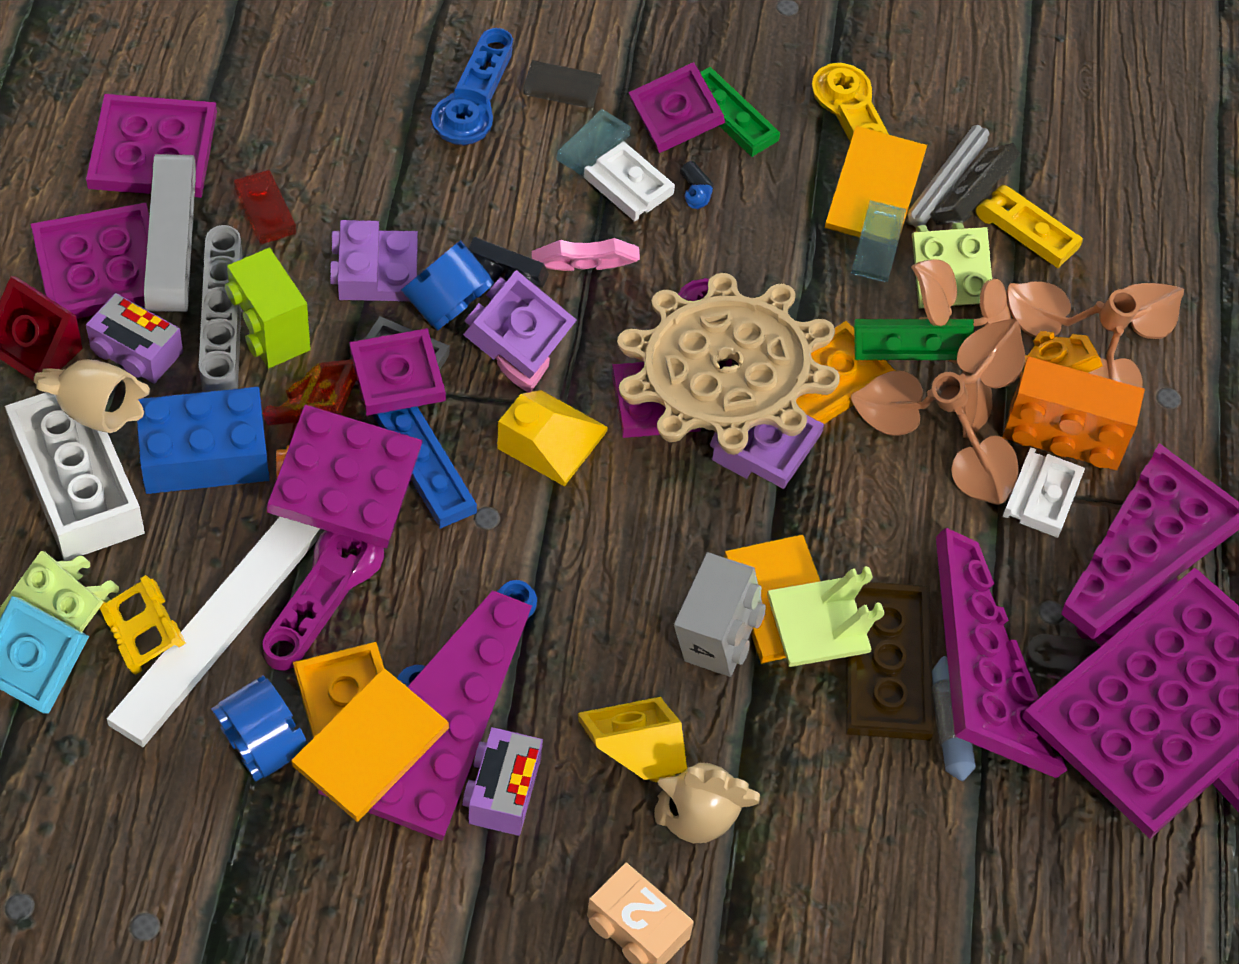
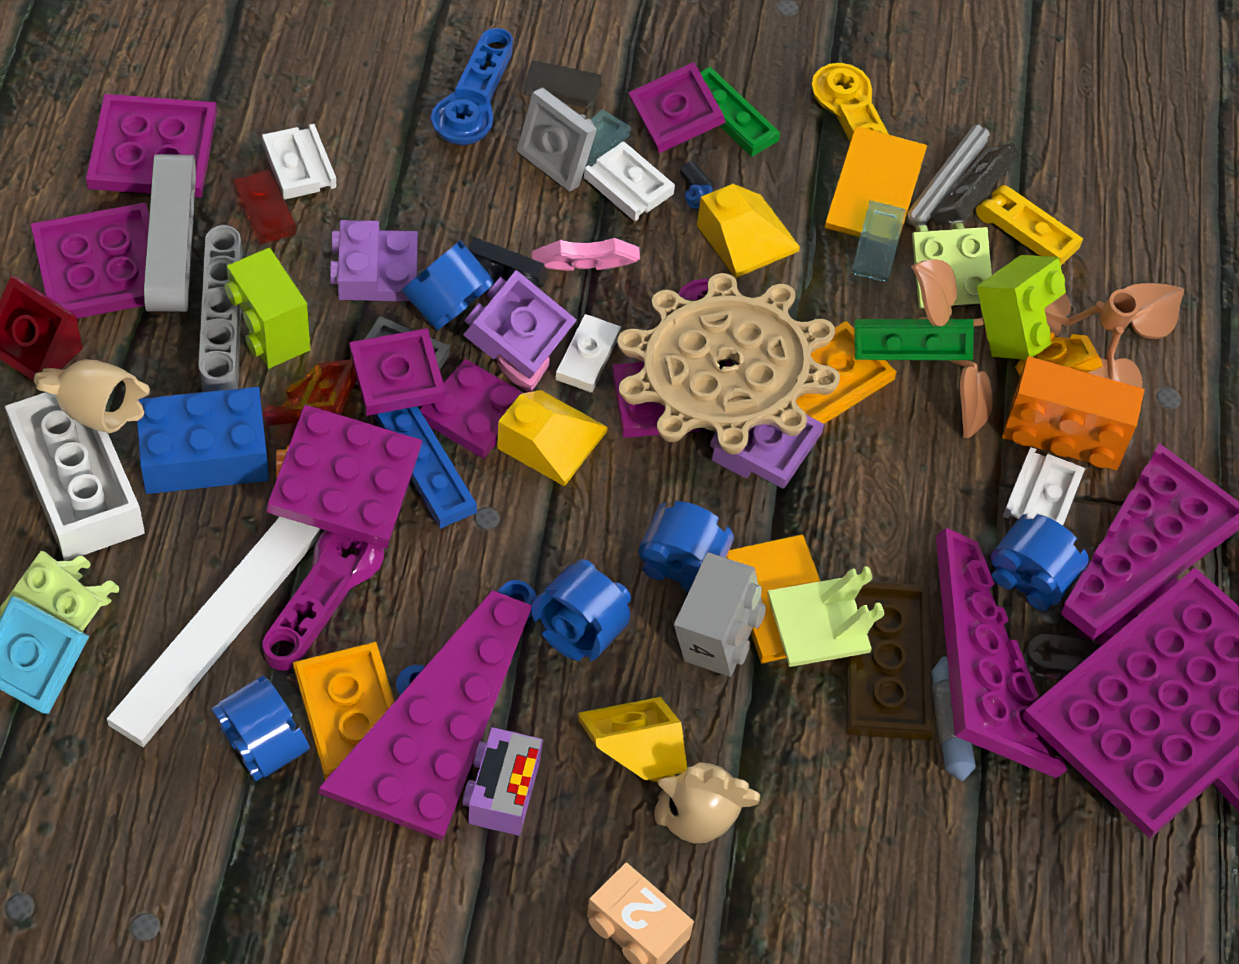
brick [86,293,183,384] -> none
yellow piece [100,575,186,675] -> none
light orange tile [291,668,449,822] -> none
nougat plant [851,319,1025,505] -> none
none -> white plate [262,124,336,199]
none -> magenta plate [420,359,523,459]
none -> light grey tile [516,88,597,192]
none -> blue brick [531,559,631,661]
none -> white plate [556,314,621,392]
none -> blue brick [638,501,734,593]
none -> yellow slope [697,184,800,278]
none -> lime brick [977,255,1066,360]
none -> blue brick [991,513,1089,611]

